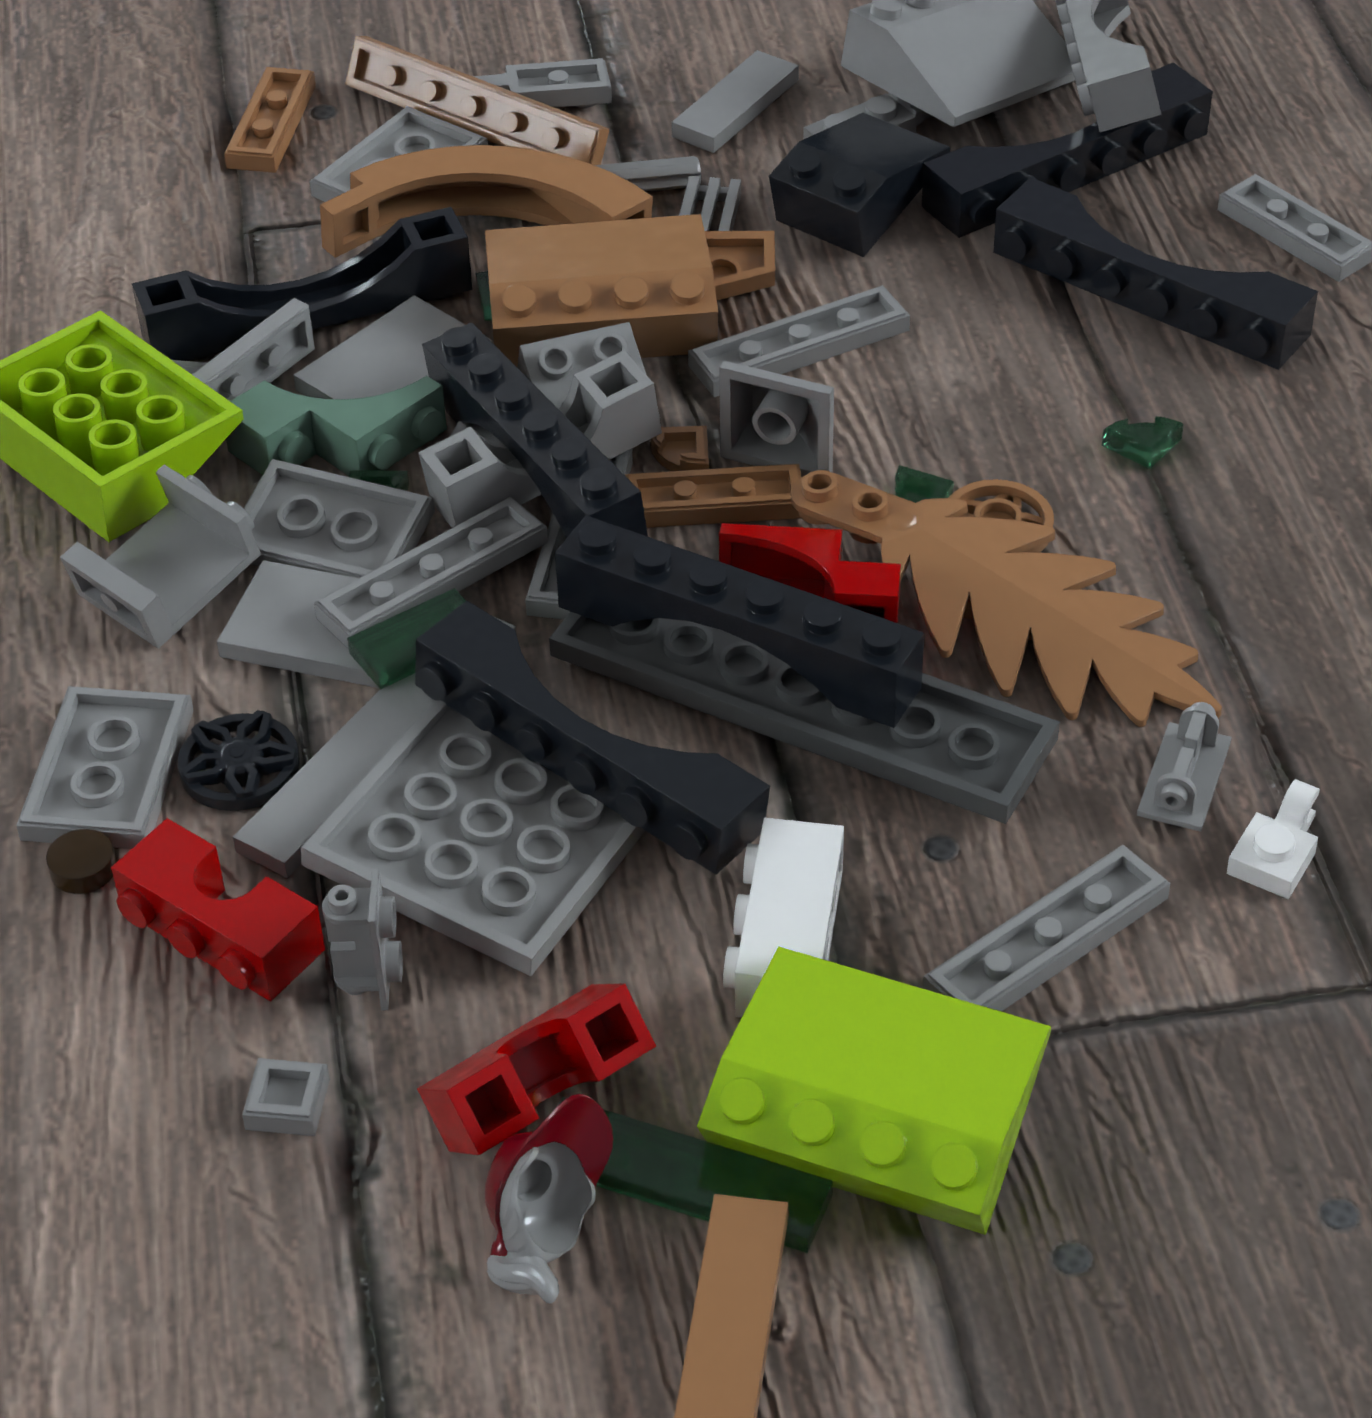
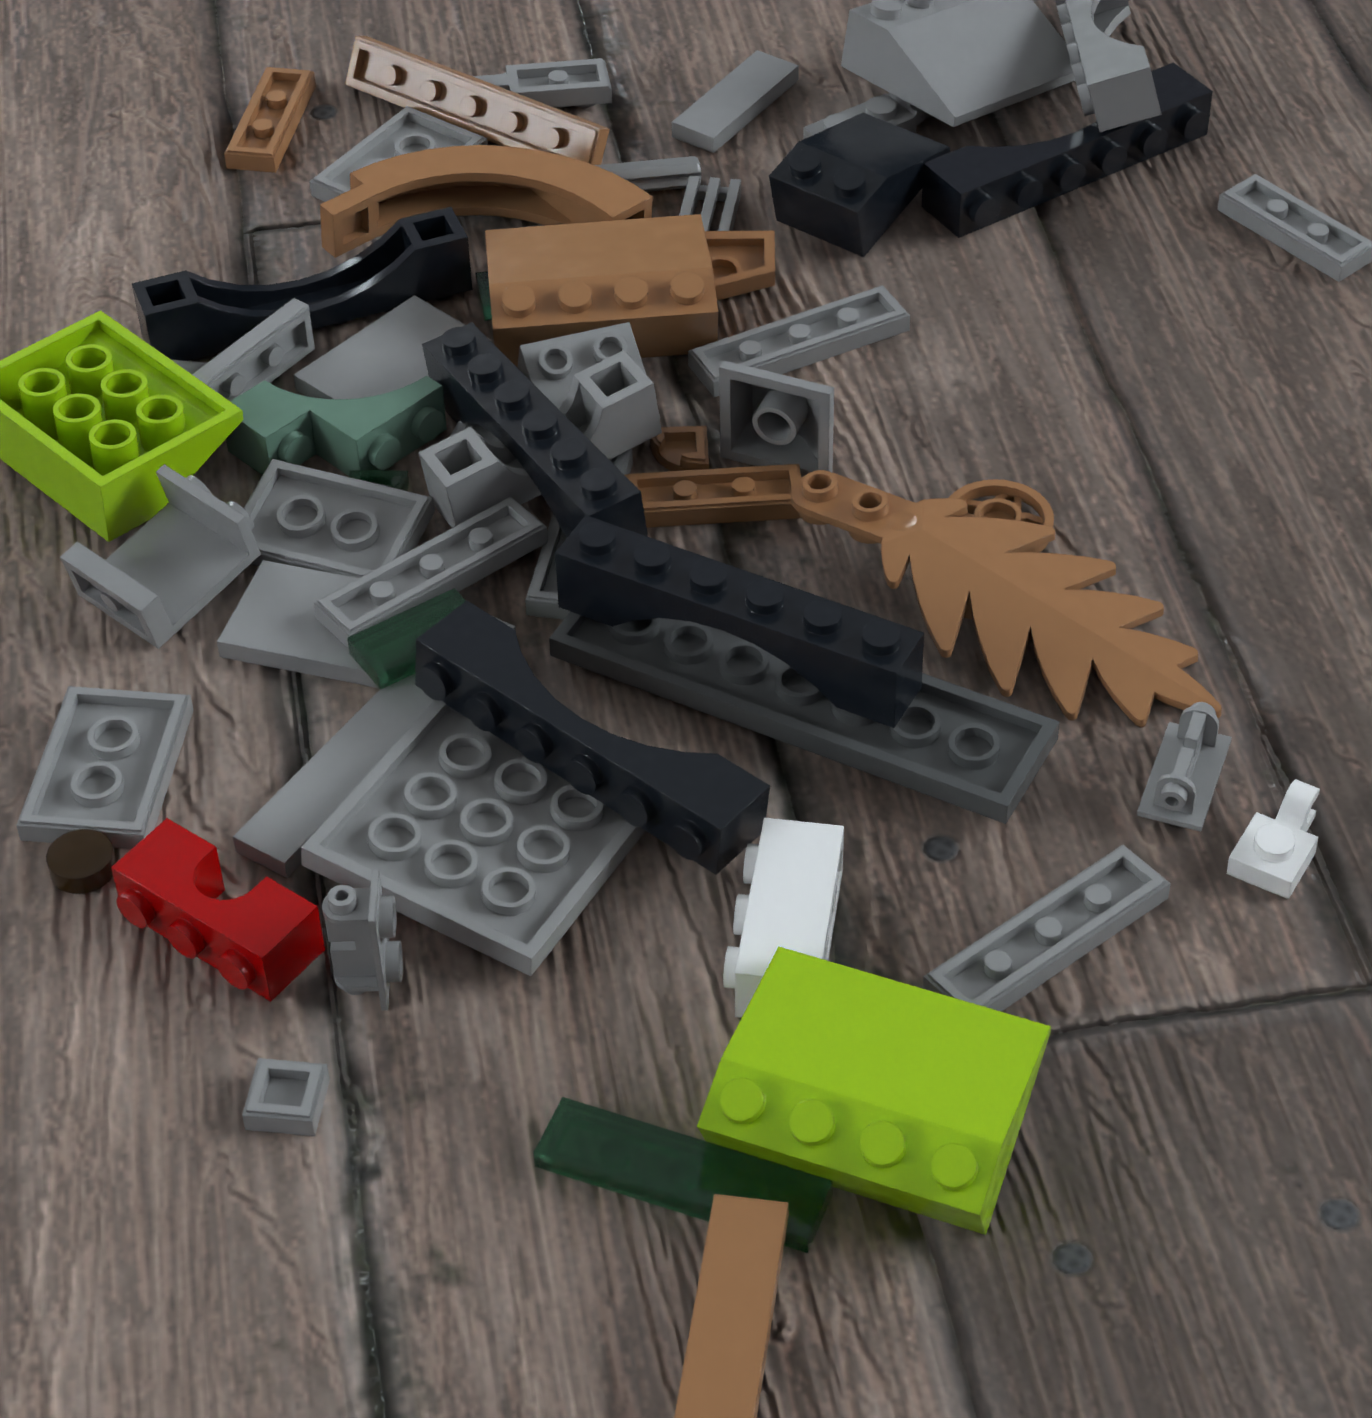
black wheel [178,710,300,811] -> none
red arch [417,983,657,1155] -> none
light grey hair [485,1094,613,1304] -> none
red arch [719,523,901,623] -> none
clear green tile [894,465,954,503] -> none
black arch [993,178,1318,370] -> none
clear green tile [1101,416,1184,469] -> none

